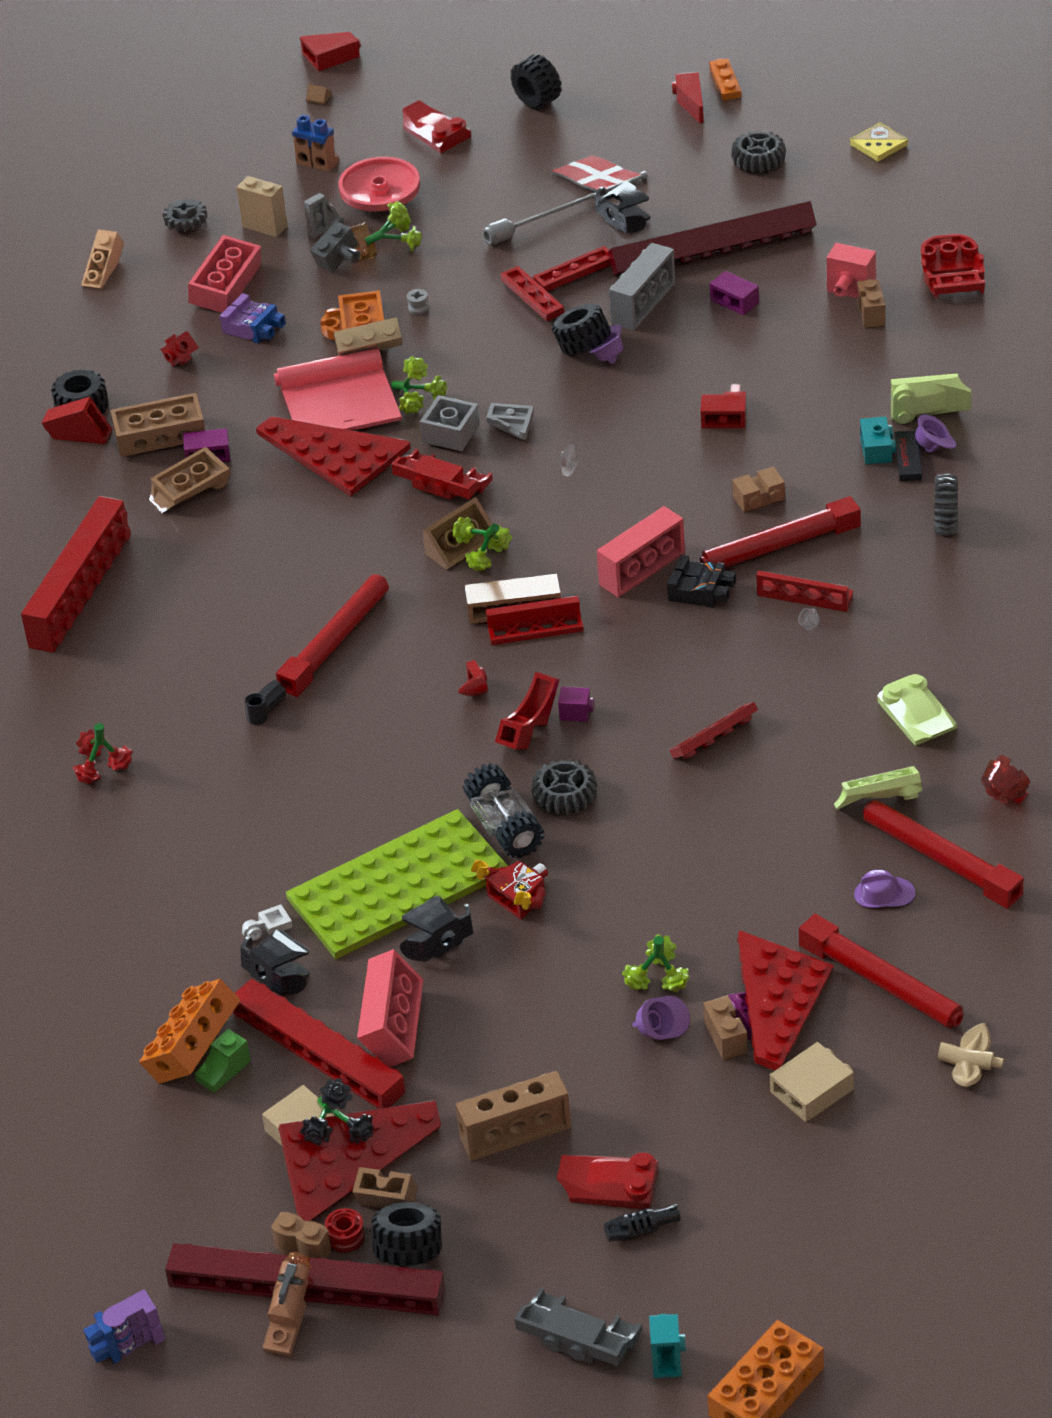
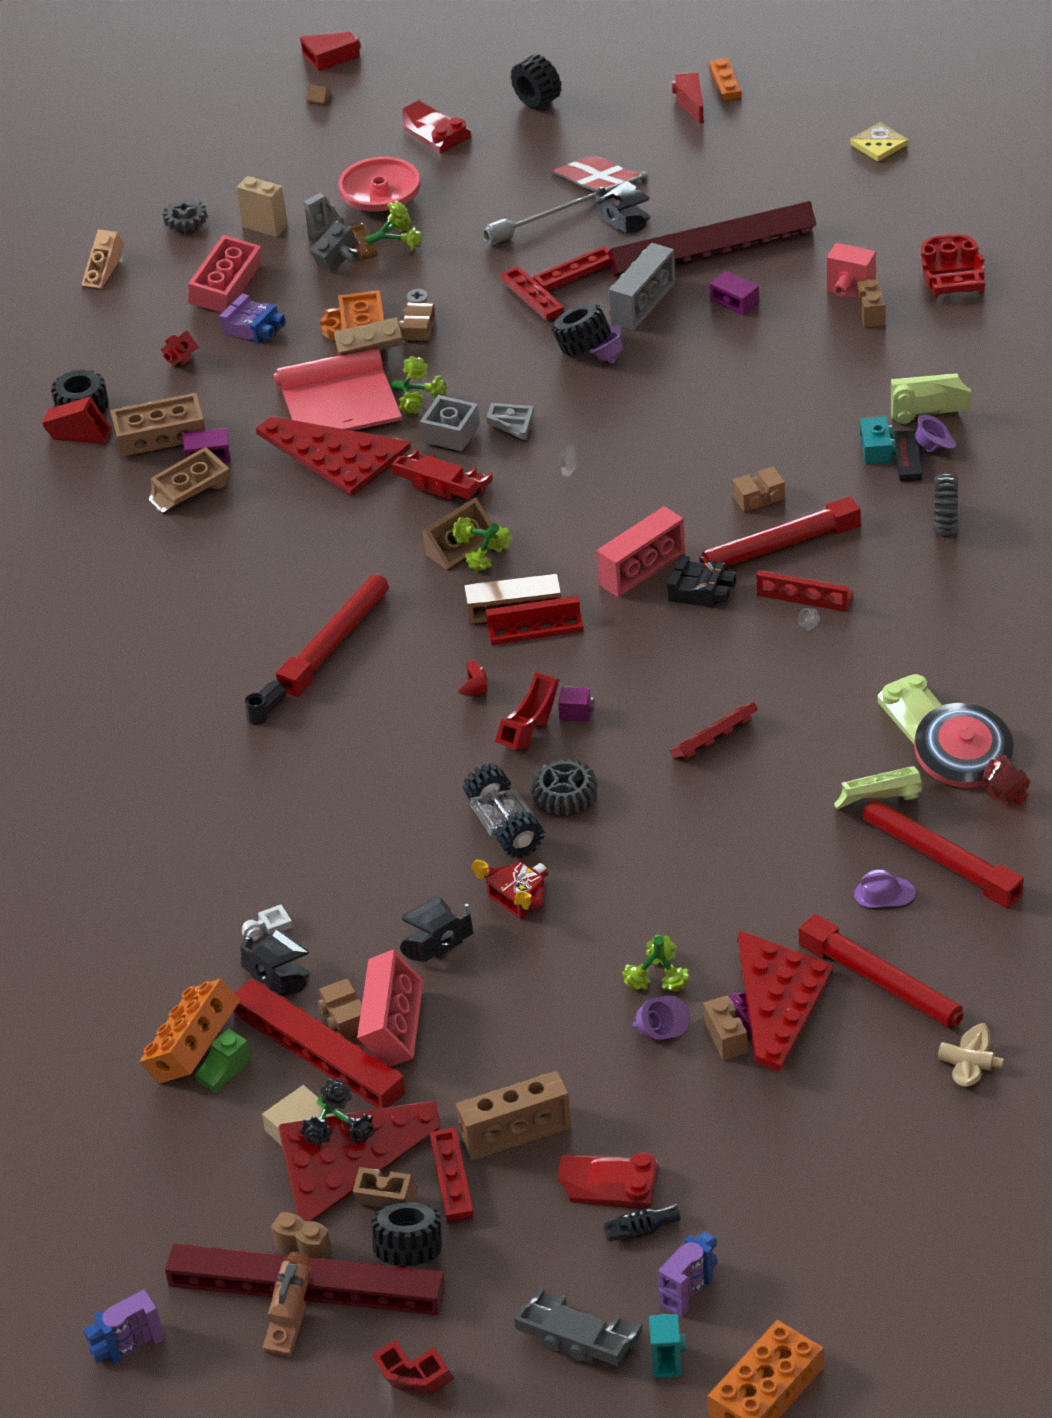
red brick [21,496,131,653] -> none
red plant [73,723,133,784] -> none
lime plate [286,809,507,960] -> none
hips [292,115,339,172] -> none
red wheel [324,1208,365,1252] -> none
red hinge [700,385,747,428] -> none
dark grey gear [731,130,786,174] -> none
tan brick [770,1042,854,1122] -> none
none -> medium nougat brick [317,978,362,1039]
none -> red brick [372,1339,455,1394]
none -> medium nougat brick [399,302,436,341]
none -> red plate [429,1127,474,1222]
none -> medium lavender hips [658,1232,717,1318]
none -> dish [914,703,1014,788]

